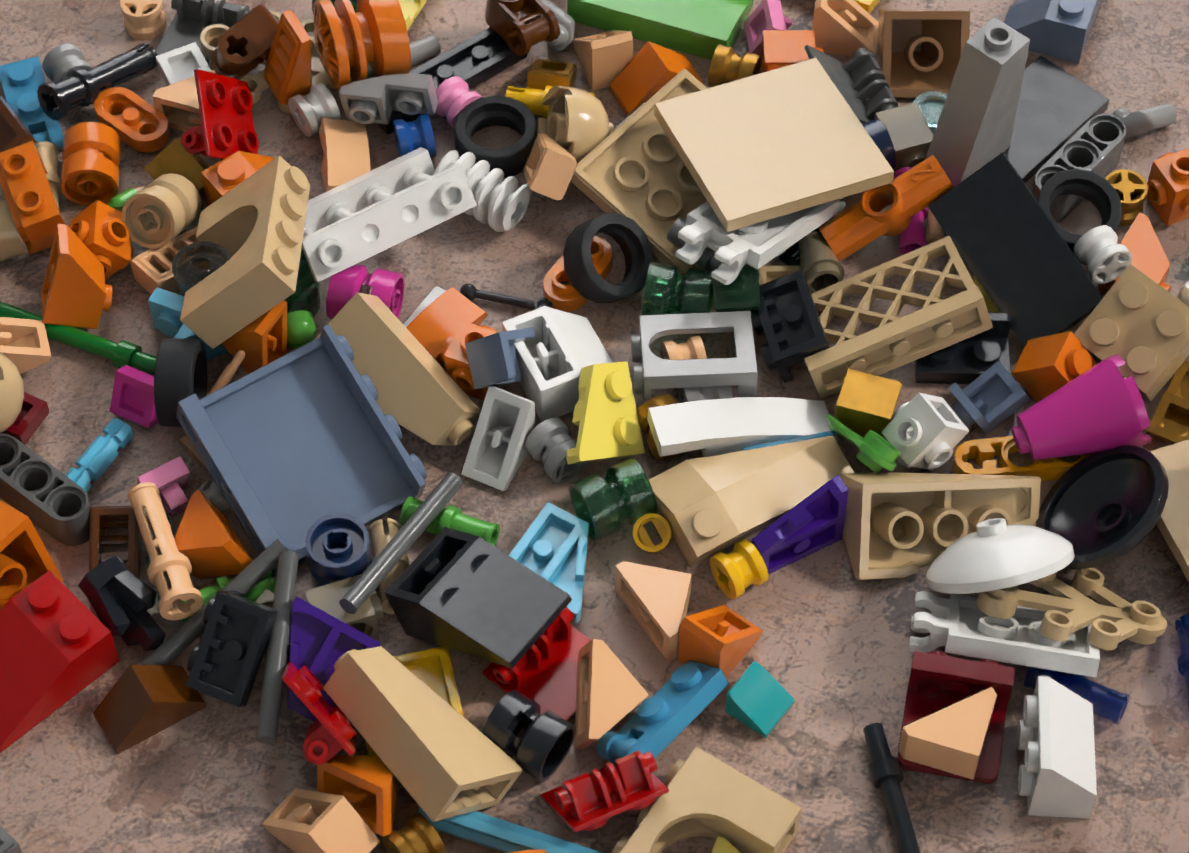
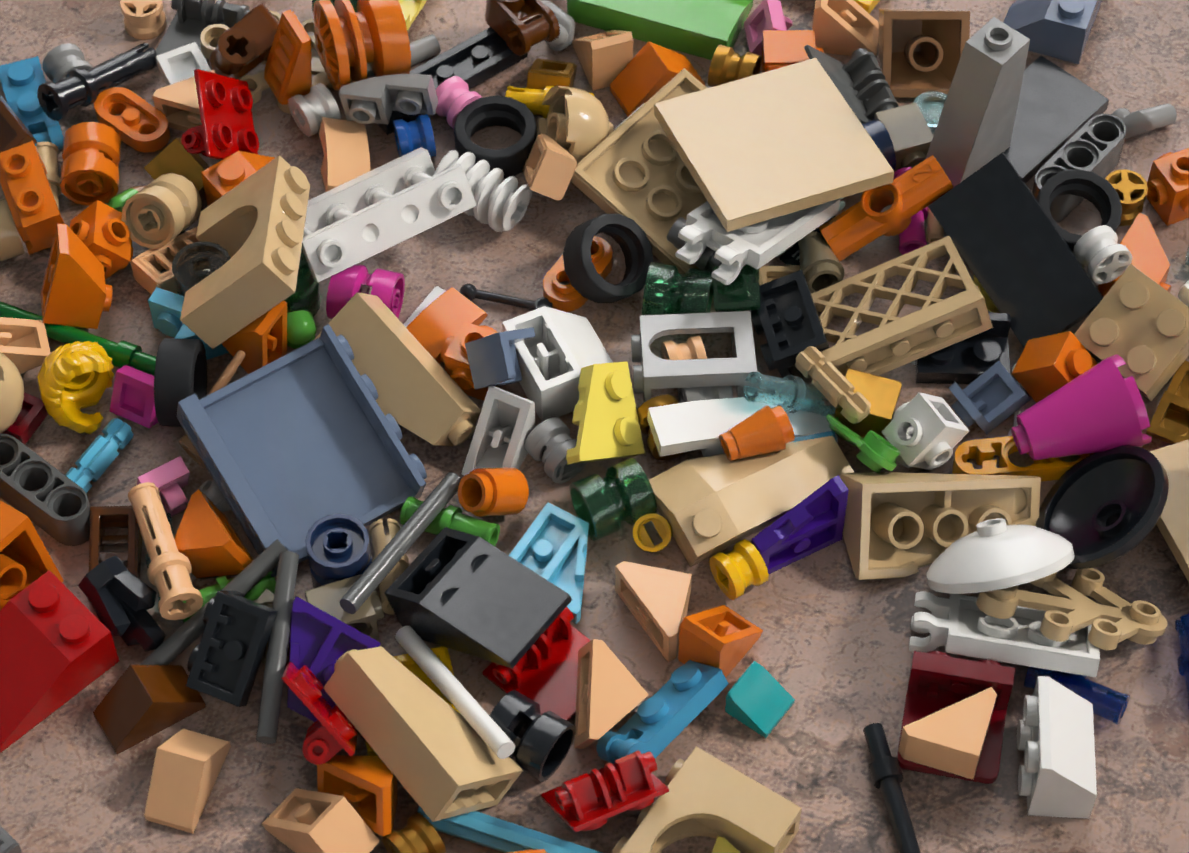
none -> yellow hair [37,341,114,434]
none -> light nougat slope [144,729,231,834]
none -> white bar [395,626,515,759]
none -> orange brick [458,467,529,517]
none -> orange cone [719,405,795,461]
none -> clear light blue pin [743,371,836,416]
none -> tan axle [795,346,871,424]

